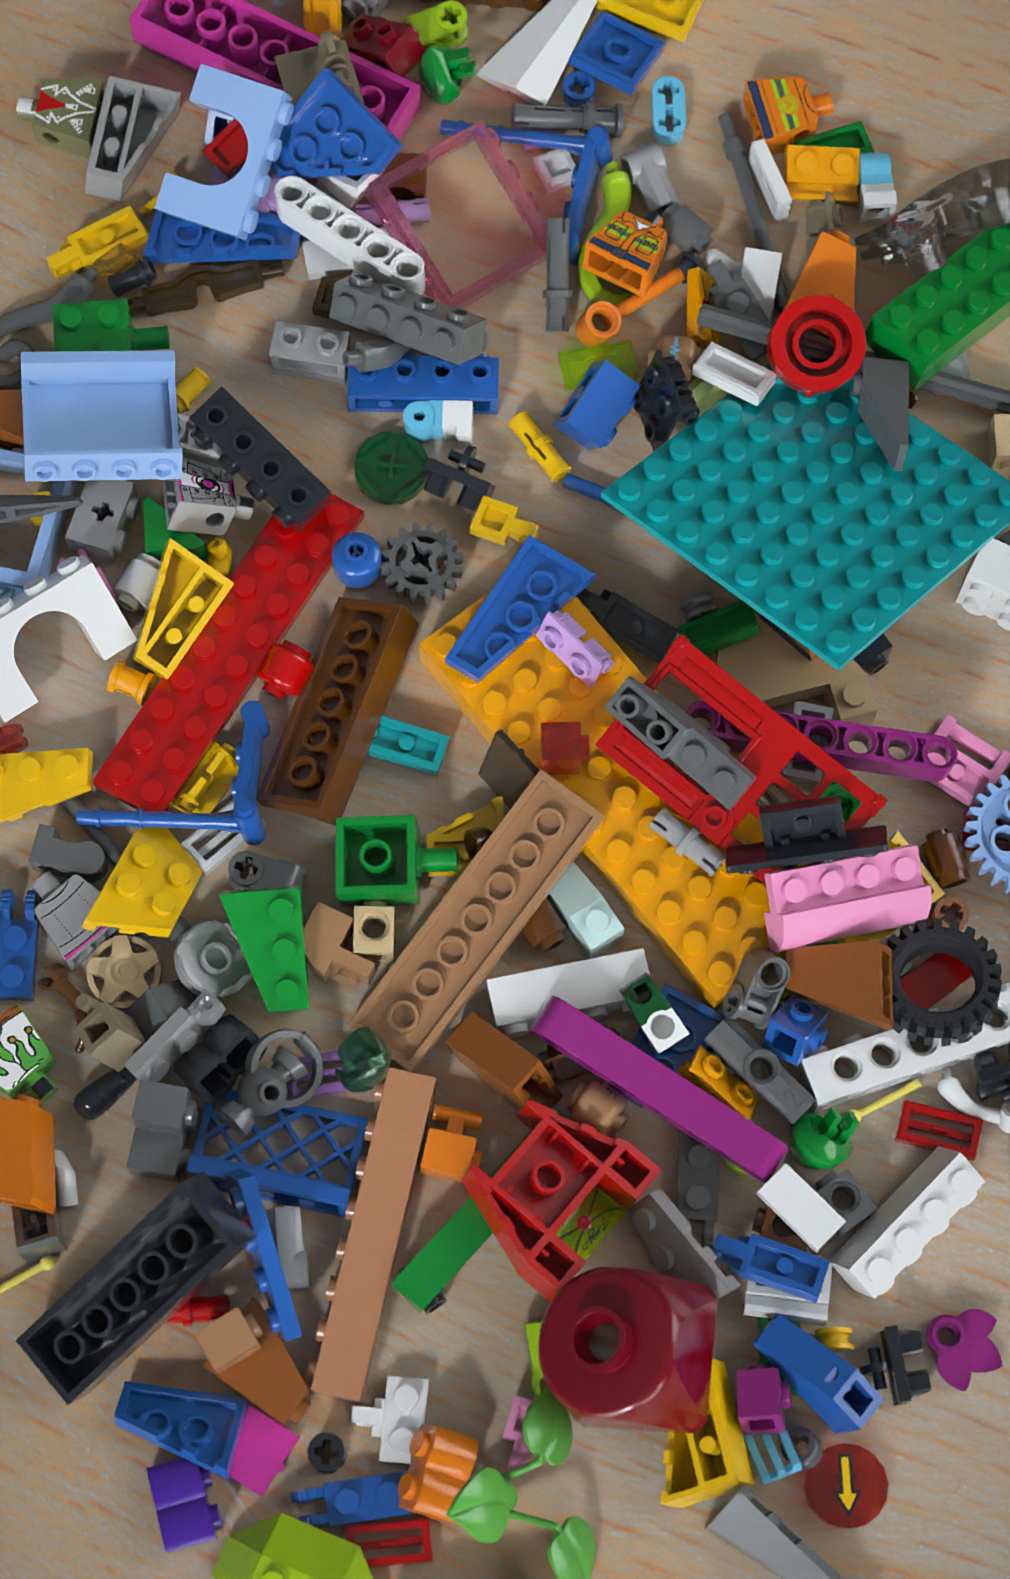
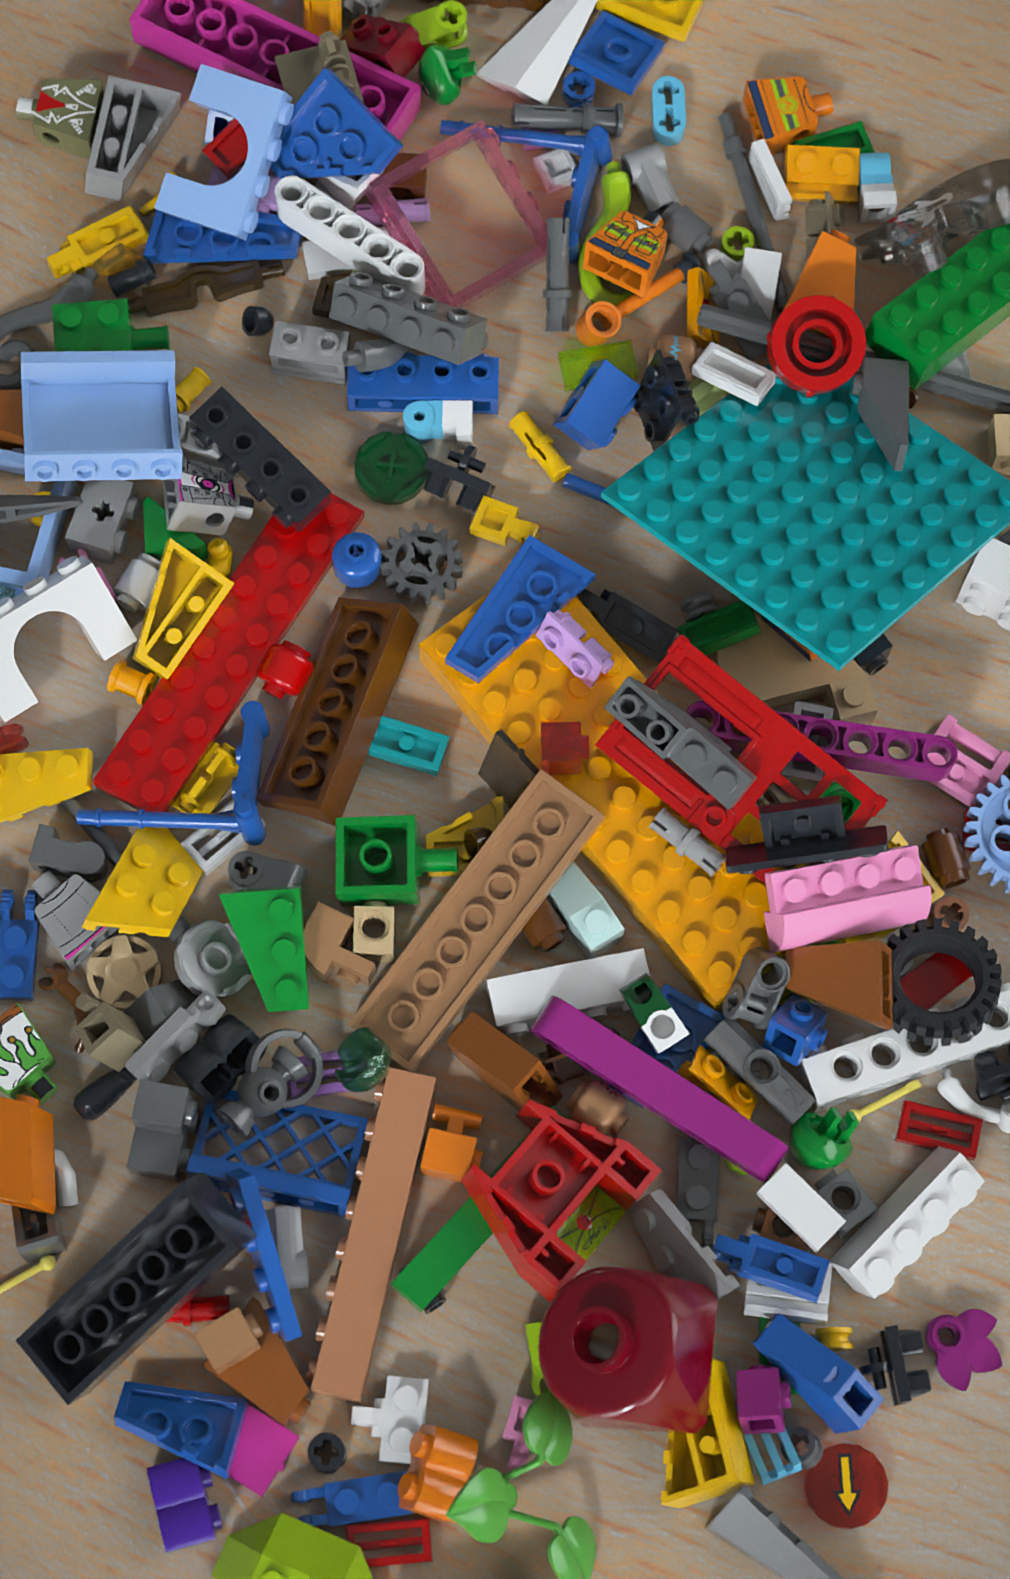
none -> black hinge [242,306,274,336]
none -> lime bush [720,226,755,262]

